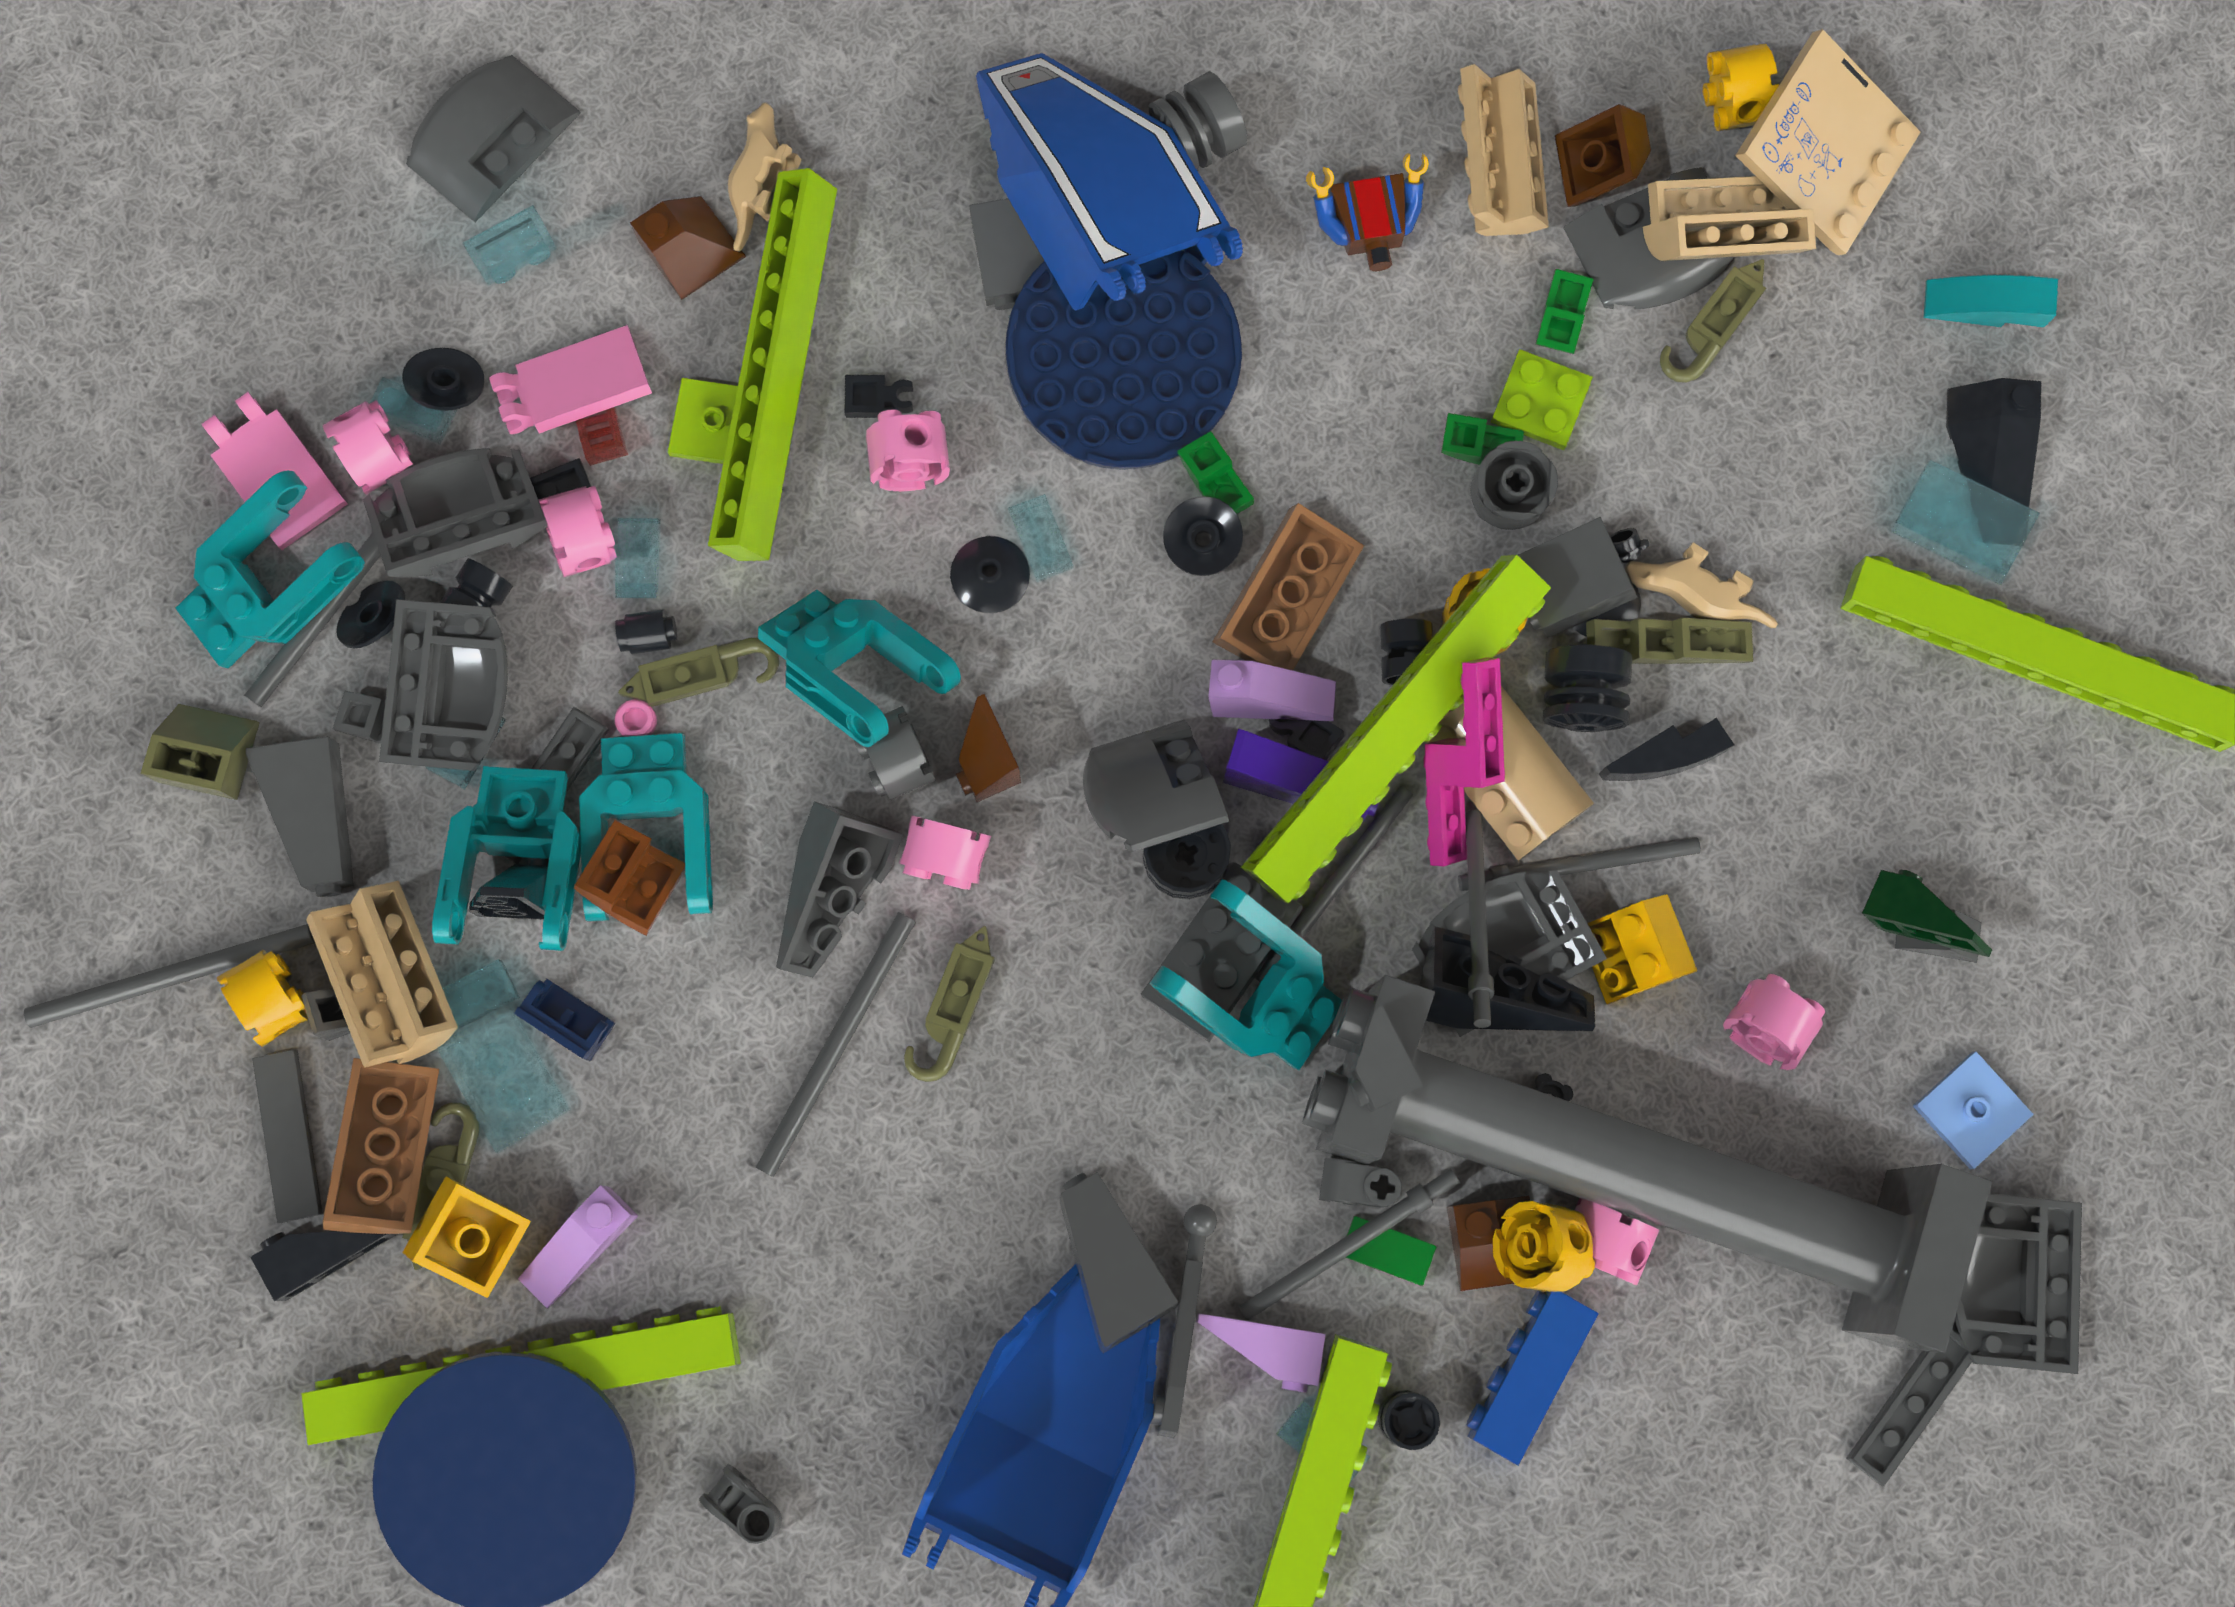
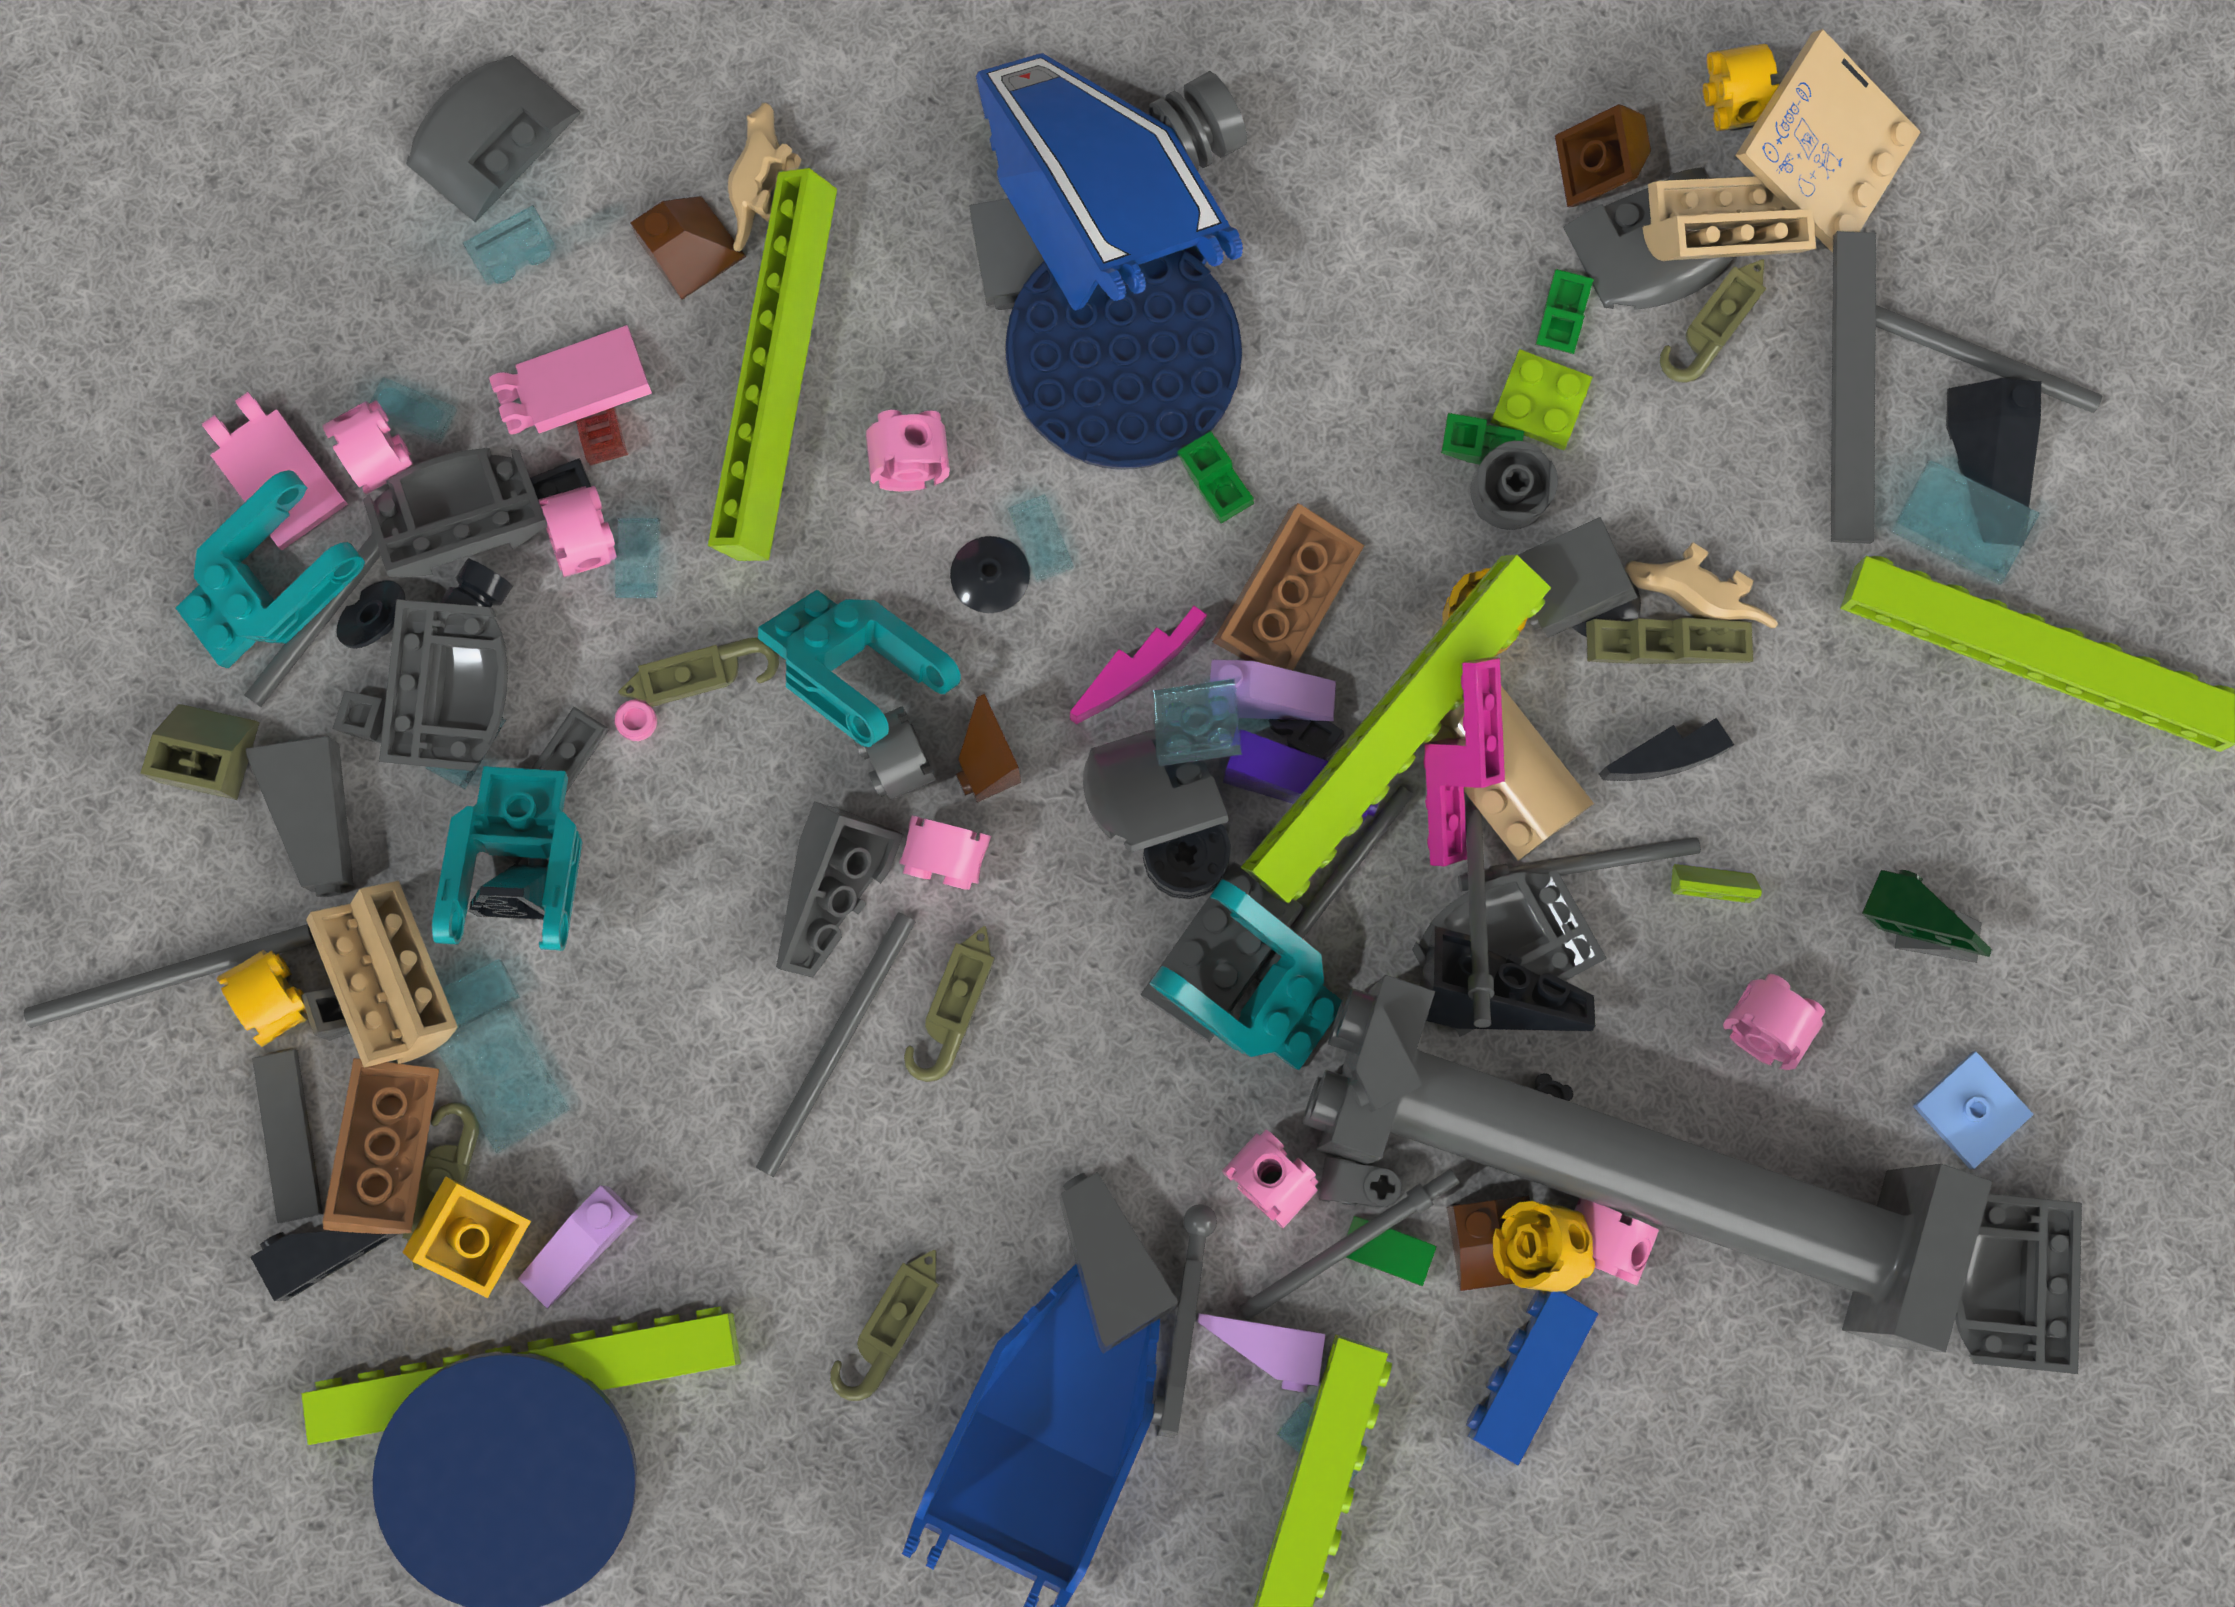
black dish [402,348,484,411] -> none
dark blue hinge [514,978,616,1062] -> none
dark orange slope [574,820,685,936] -> none
teal plate [579,733,713,922] -> none
black brick [615,609,677,654] -> none
lime plate [668,378,738,464] -> none
dark grey piece [699,1464,782,1544] -> none
black plate [844,375,913,418] -> none
black dish [1163,496,1243,576] -> none
torso [1306,153,1429,272] -> none
black wheel [1378,1390,1440,1450] -> none
black wheel [1380,619,1433,685] -> none
tan brick [1458,64,1549,236] -> none
black wheel [1543,645,1632,732] -> none
yellow slope [1587,894,1698,1005] -> none
black plate [1610,528,1650,563] -> none
dark grey tile [1846,1328,1972,1486] -> none
teal slope [1923,275,2058,327] -> none
none -> olive plate [830,1250,940,1401]
none -> dark pink slope [1070,606,1207,724]
none -> clear light blue plate [1153,679,1242,766]
none -> bright pink brick [1222,1129,1318,1228]
none -> lime slope [1671,864,1762,903]
none -> dark grey tile [1831,231,1876,544]
none -> dark grey piece [1876,305,2102,413]

